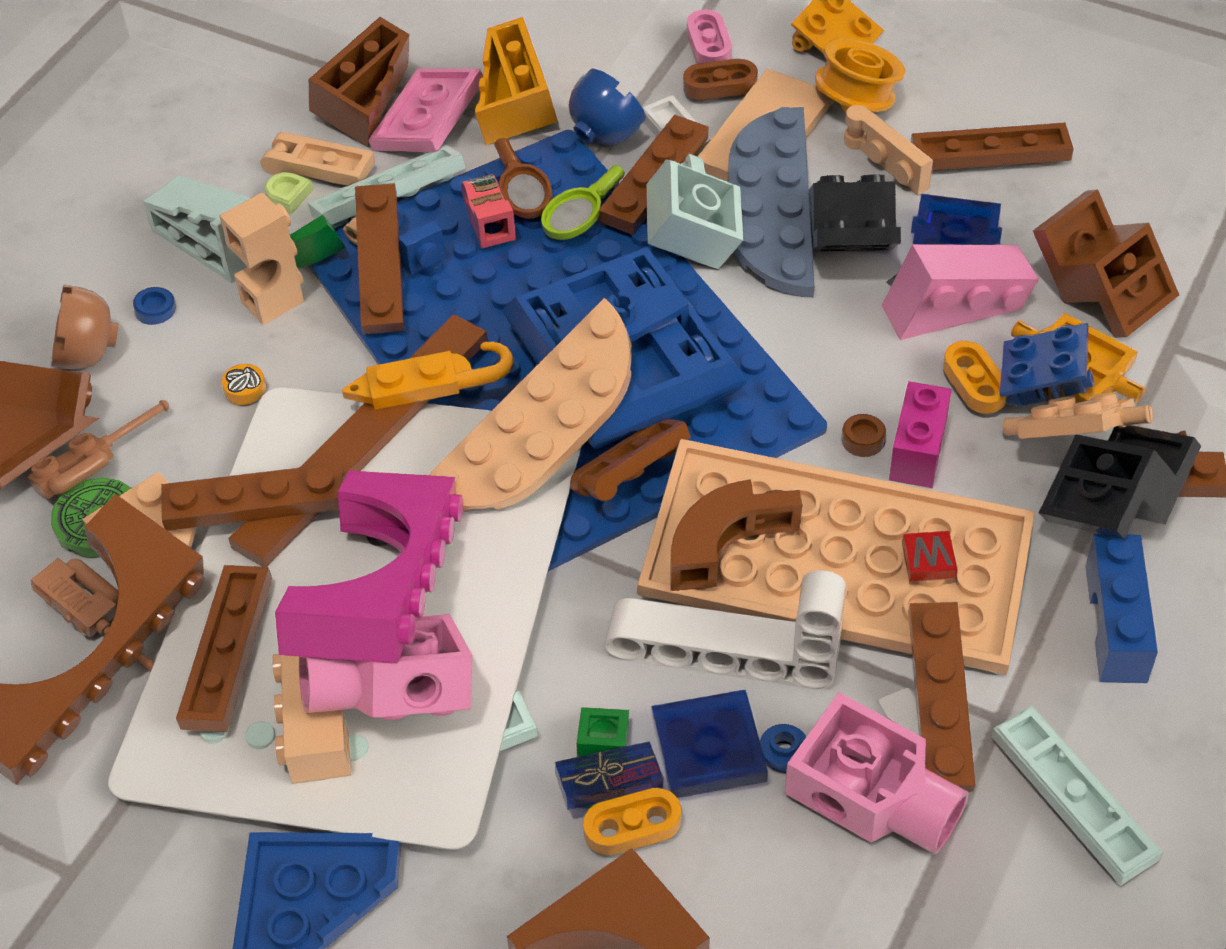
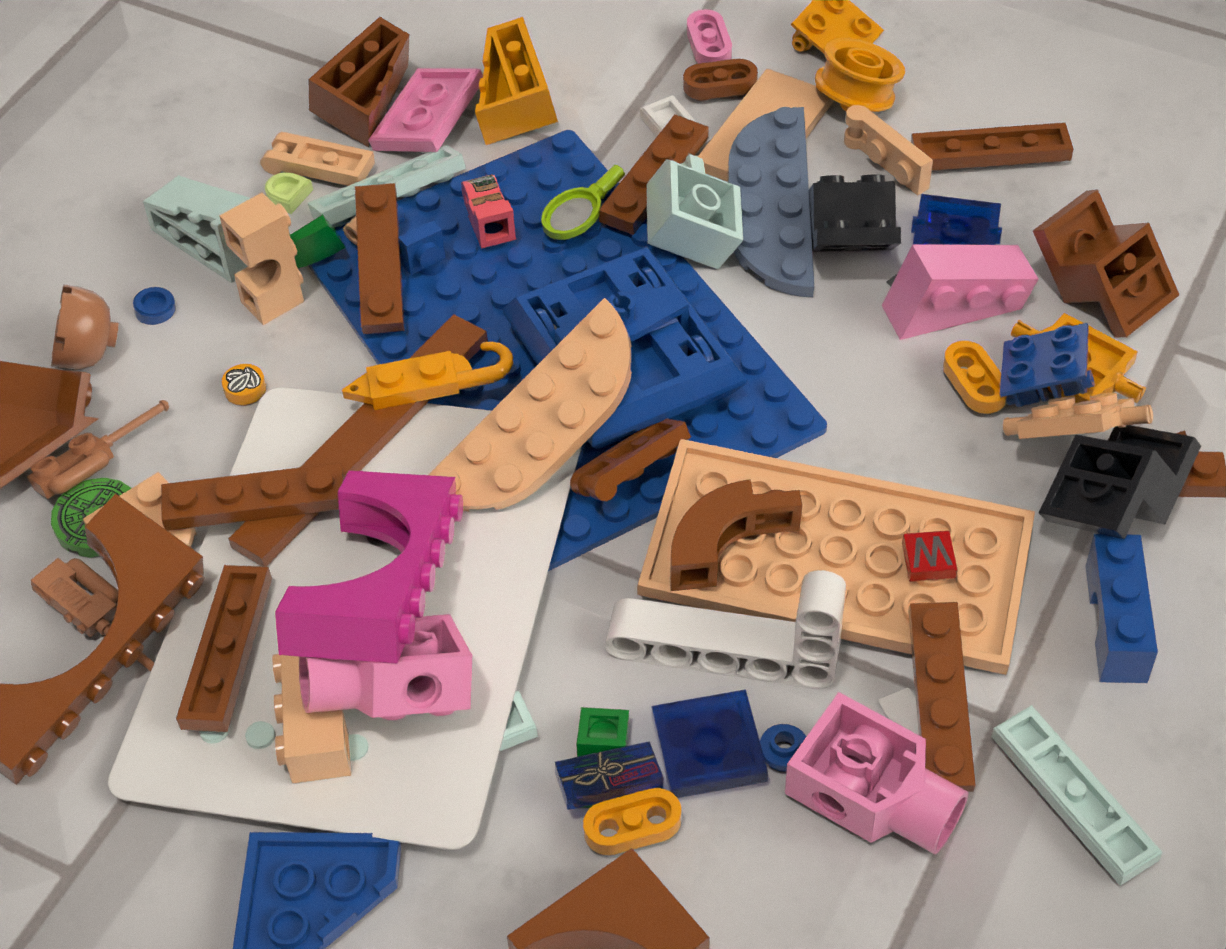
dark orange piece [494,138,553,219] -> none
blue cylinder [568,68,646,145] -> none
dark orange tile [841,414,886,457] -> none
dark pink brick [889,381,952,488] -> none

